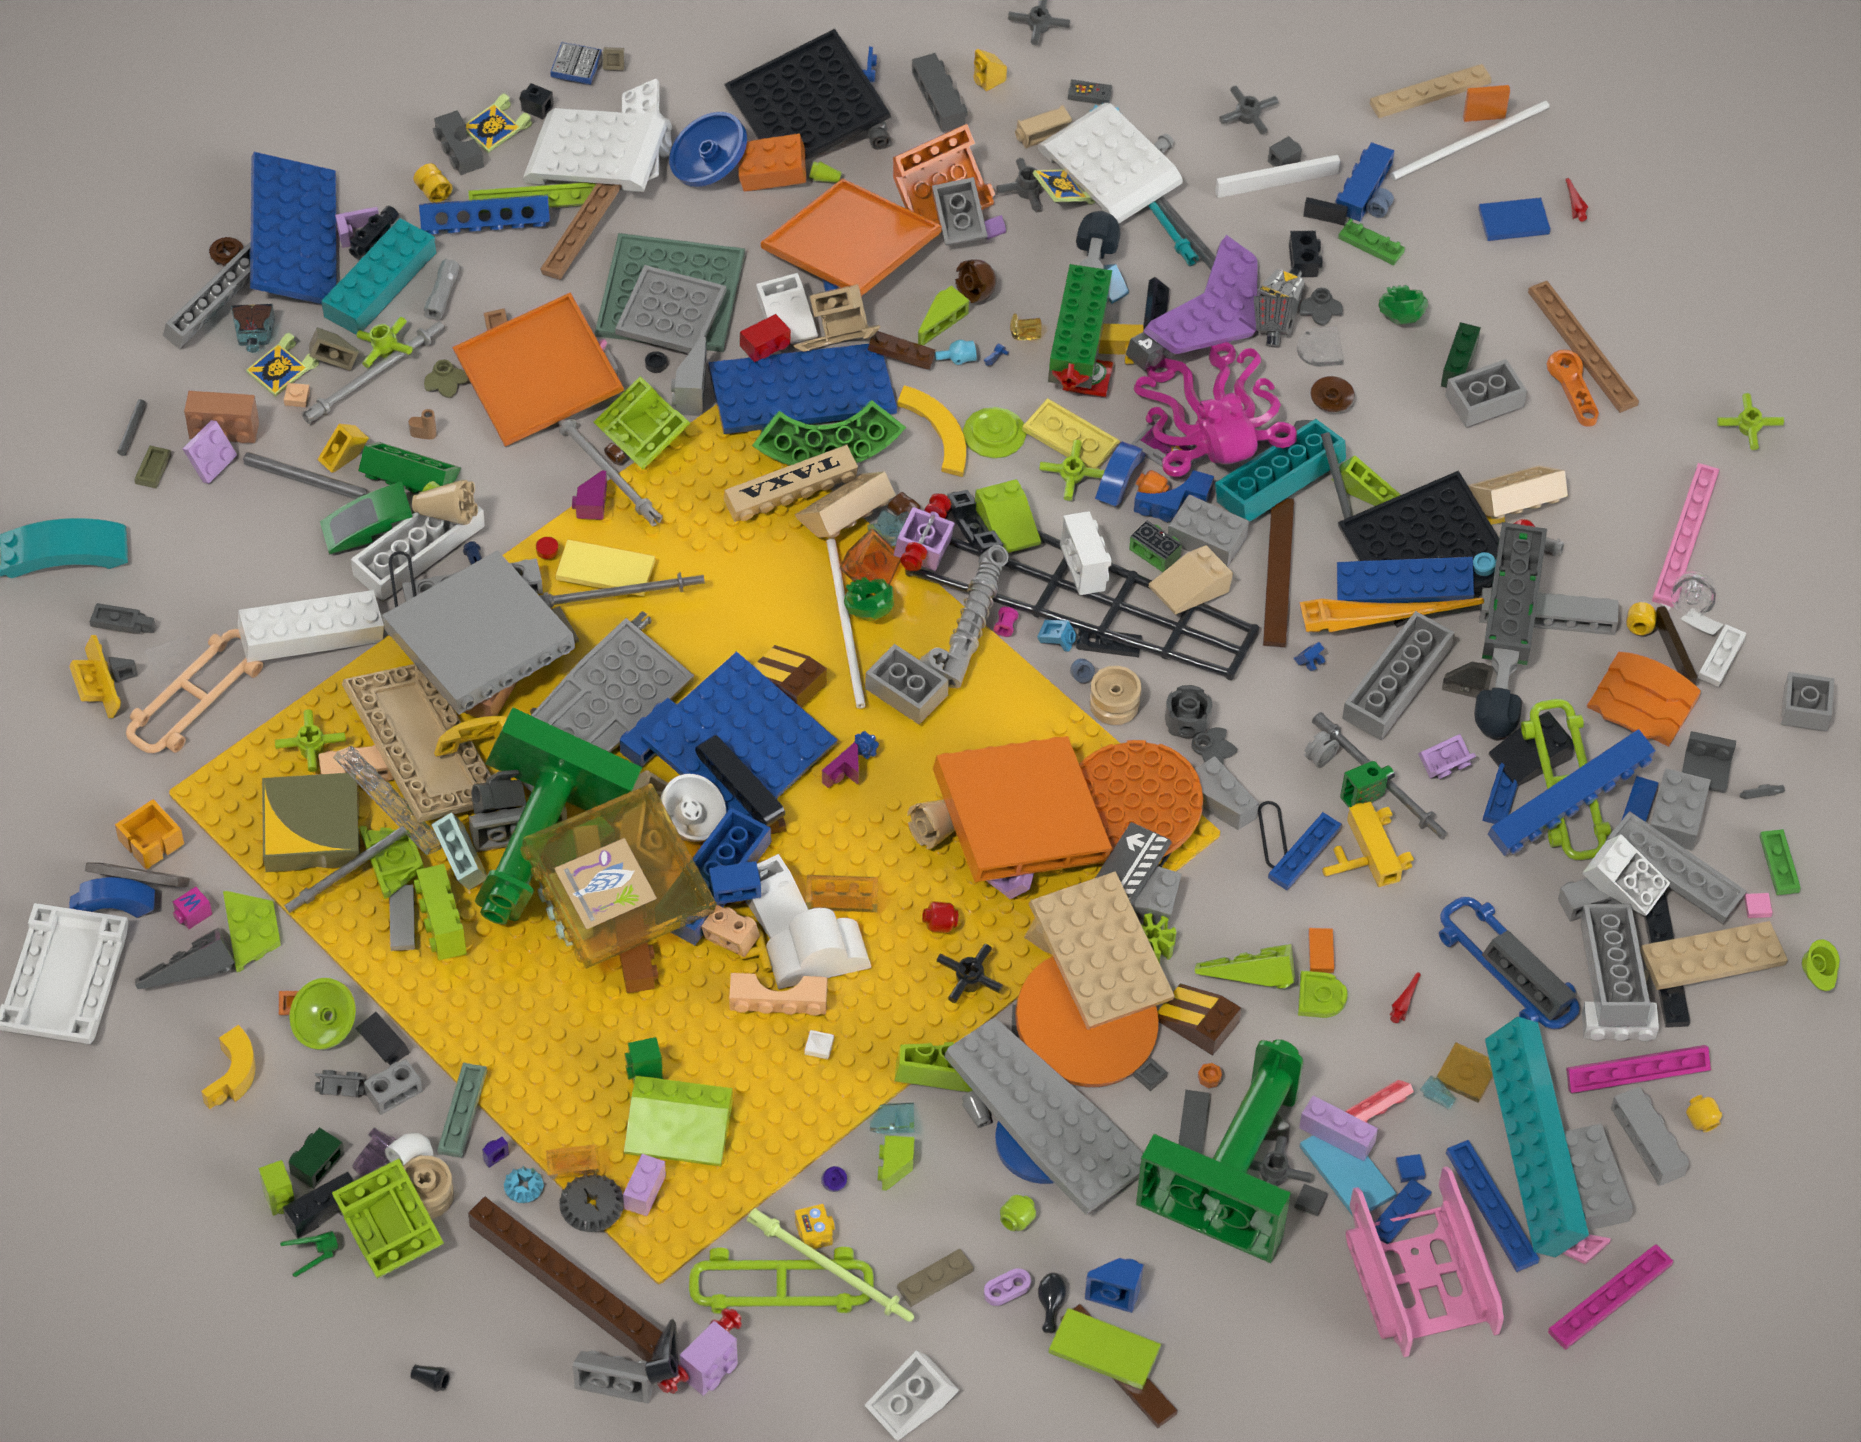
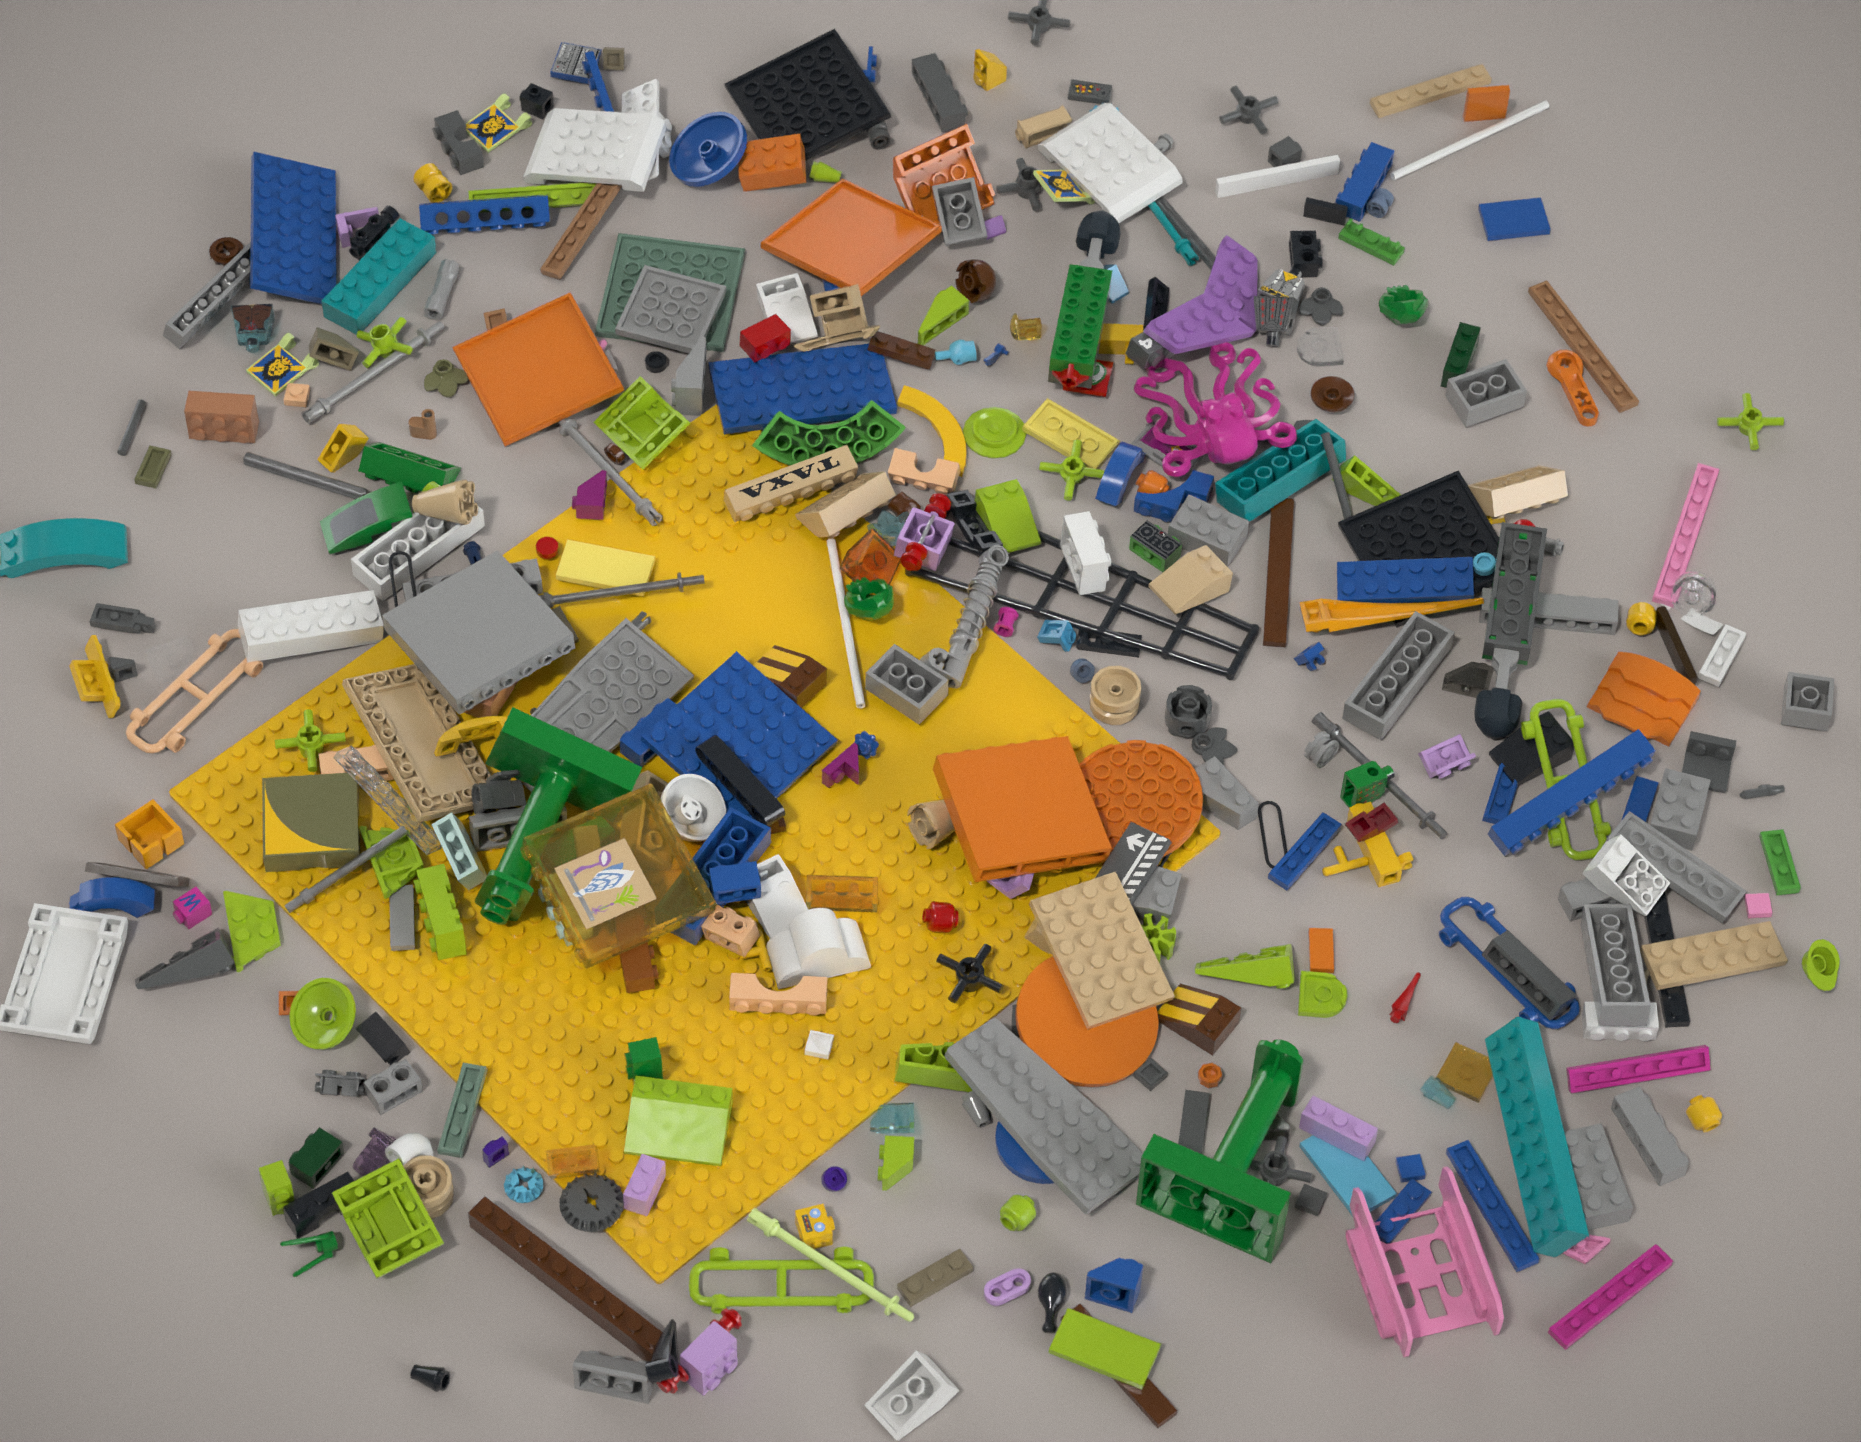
lavender plate [183,420,237,484] -> none
yellow arch [201,1024,256,1109] -> none
coral plate [1345,1080,1414,1123] -> none
red piece [1566,178,1589,222] -> none
none -> blue plate [582,51,614,112]
none -> light nougat arch [888,448,961,495]
none -> dark red slope [1345,802,1398,842]

